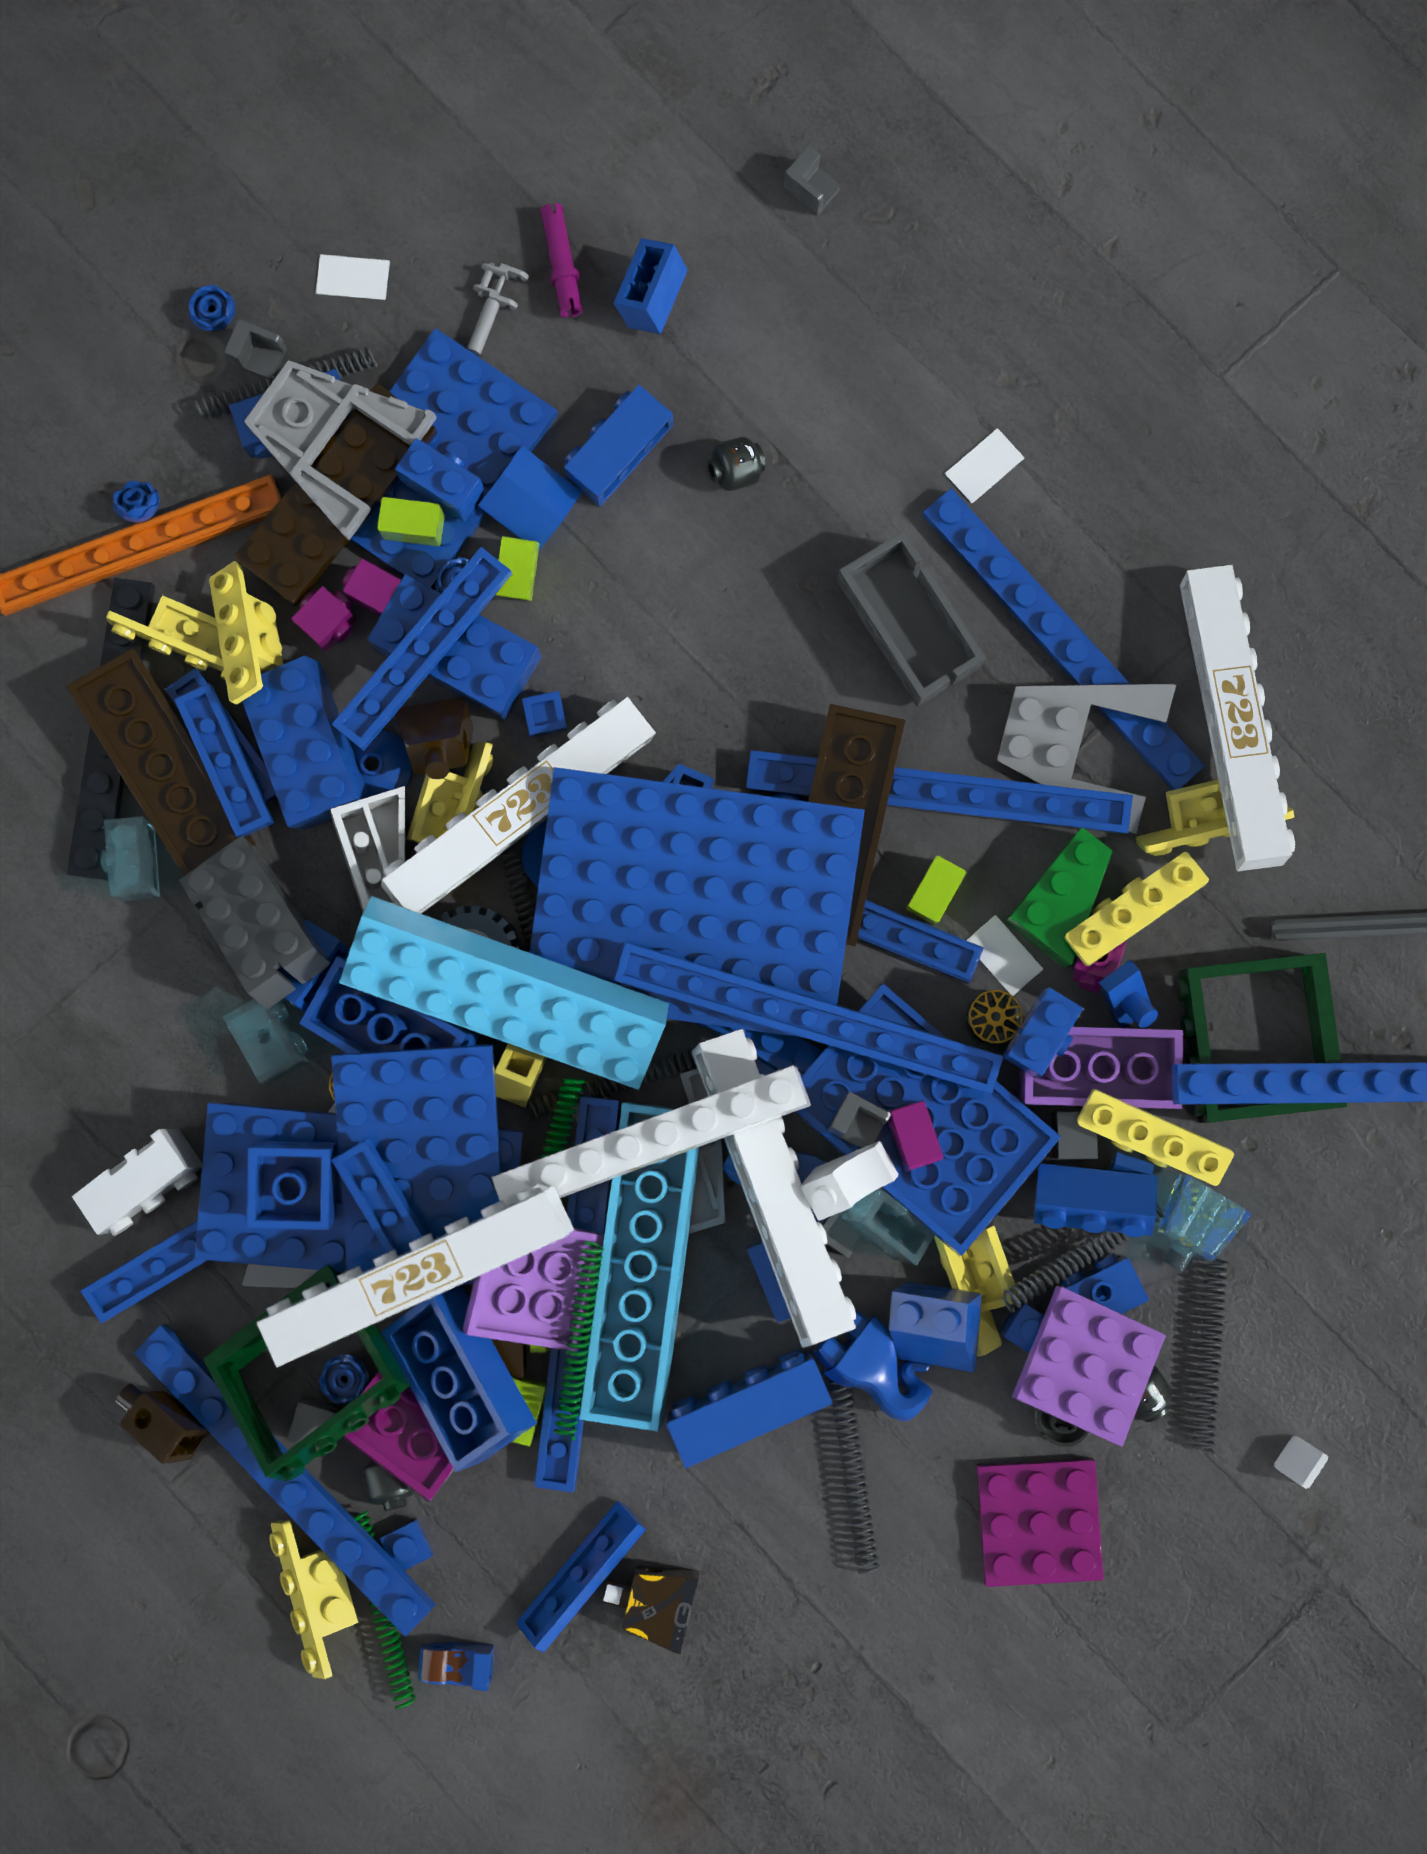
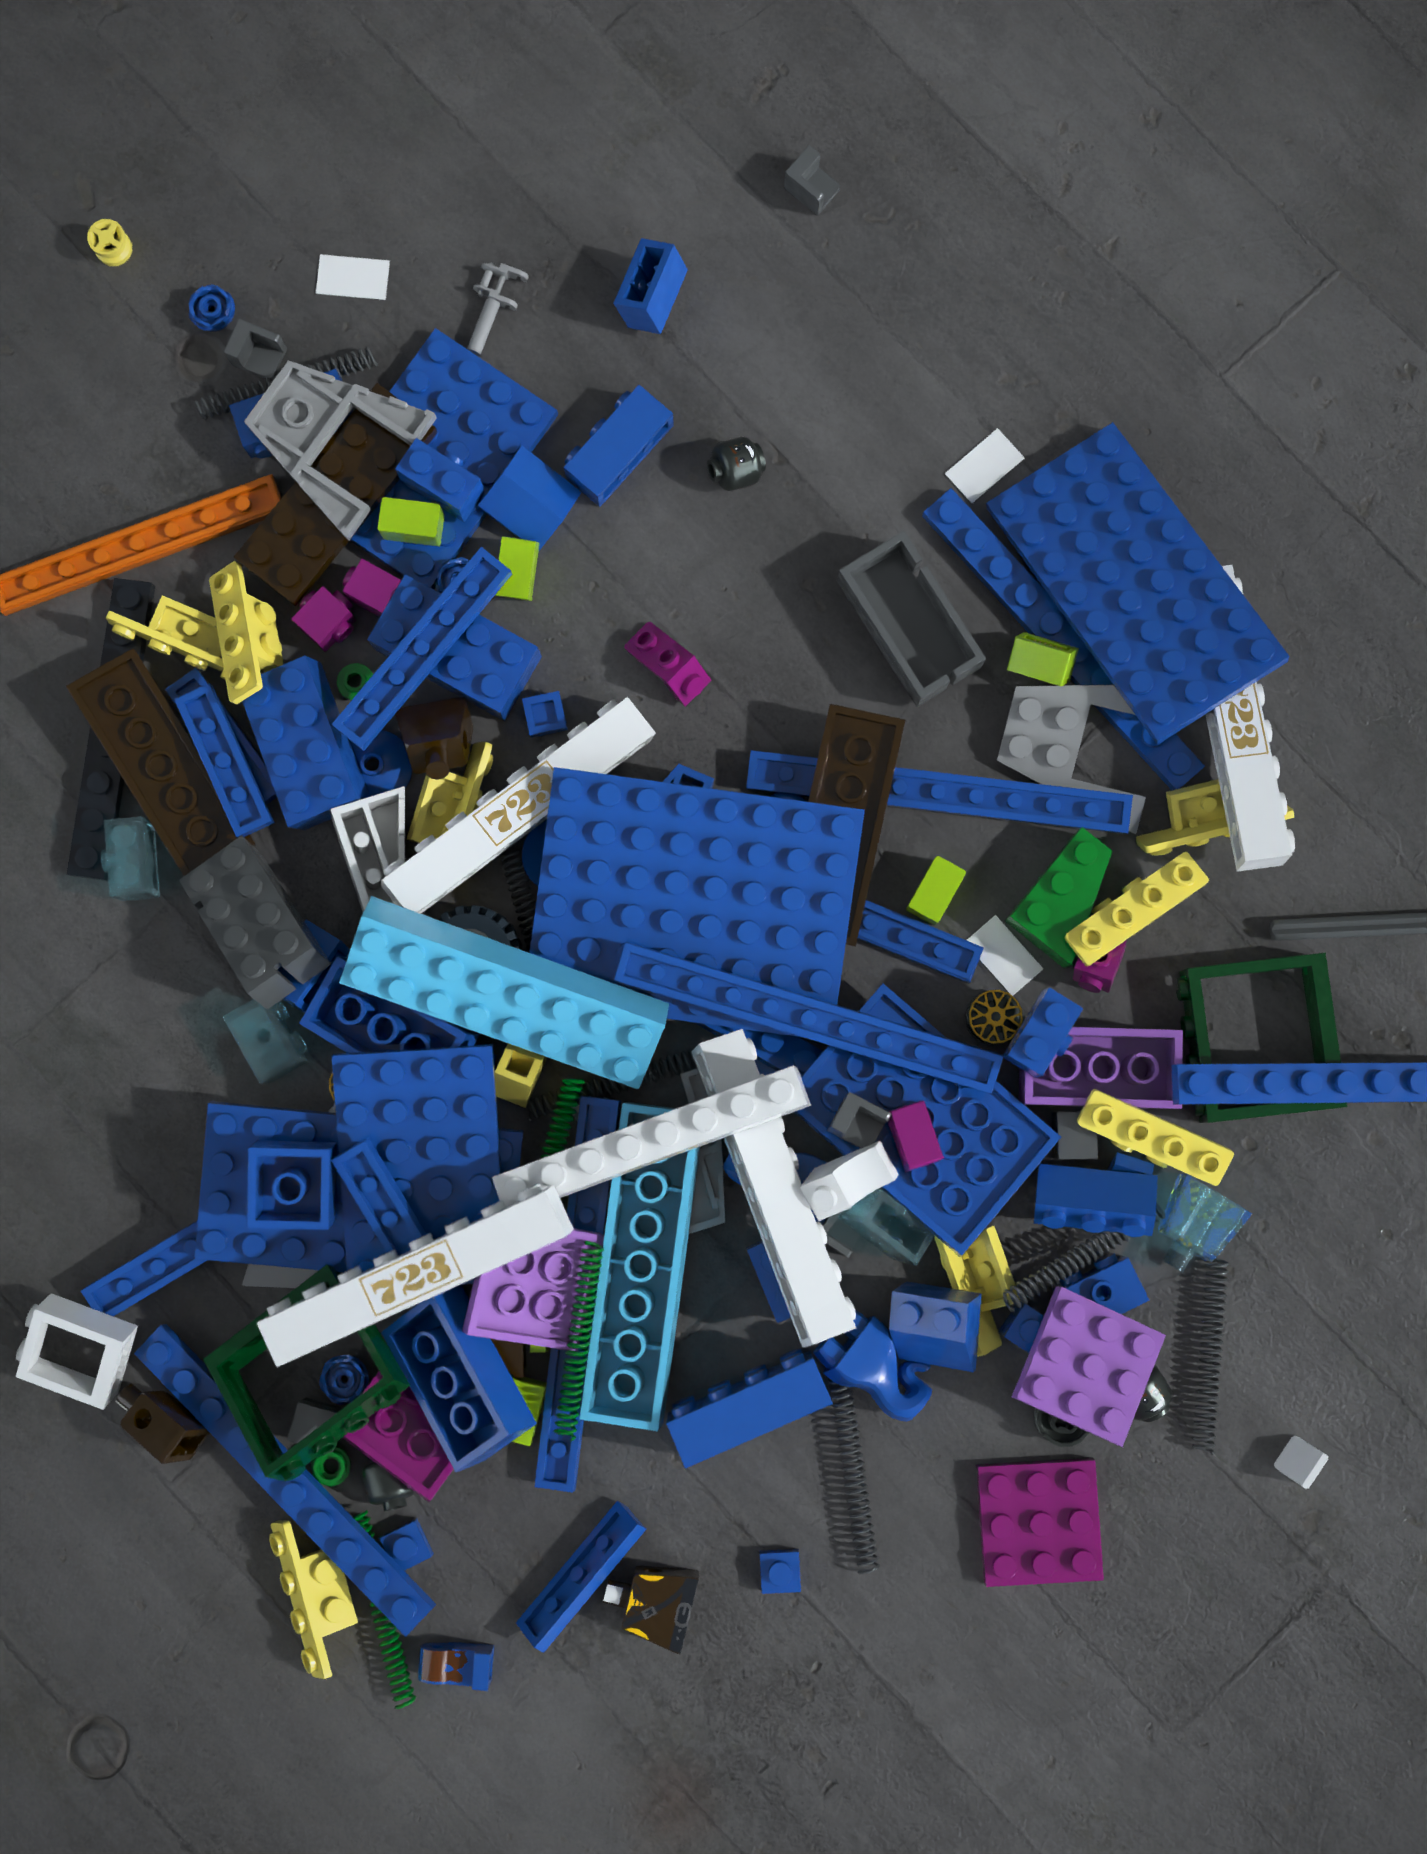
white wedge [72,1129,203,1236] -> none
blue plate [112,481,160,523] -> none
magenta pin [540,203,583,318] -> none
blue tile [1099,960,1158,1028] -> none
none -> white window [16,1293,138,1410]
none -> light yellow wheel [87,219,132,266]
none -> green plate [311,1446,351,1486]
none -> green plate [337,663,373,701]
none -> magenta bracket [624,622,712,707]
none -> blue plate [759,1549,801,1594]
none -> blue plate [986,422,1290,745]
none -> lime piece [1007,632,1079,686]

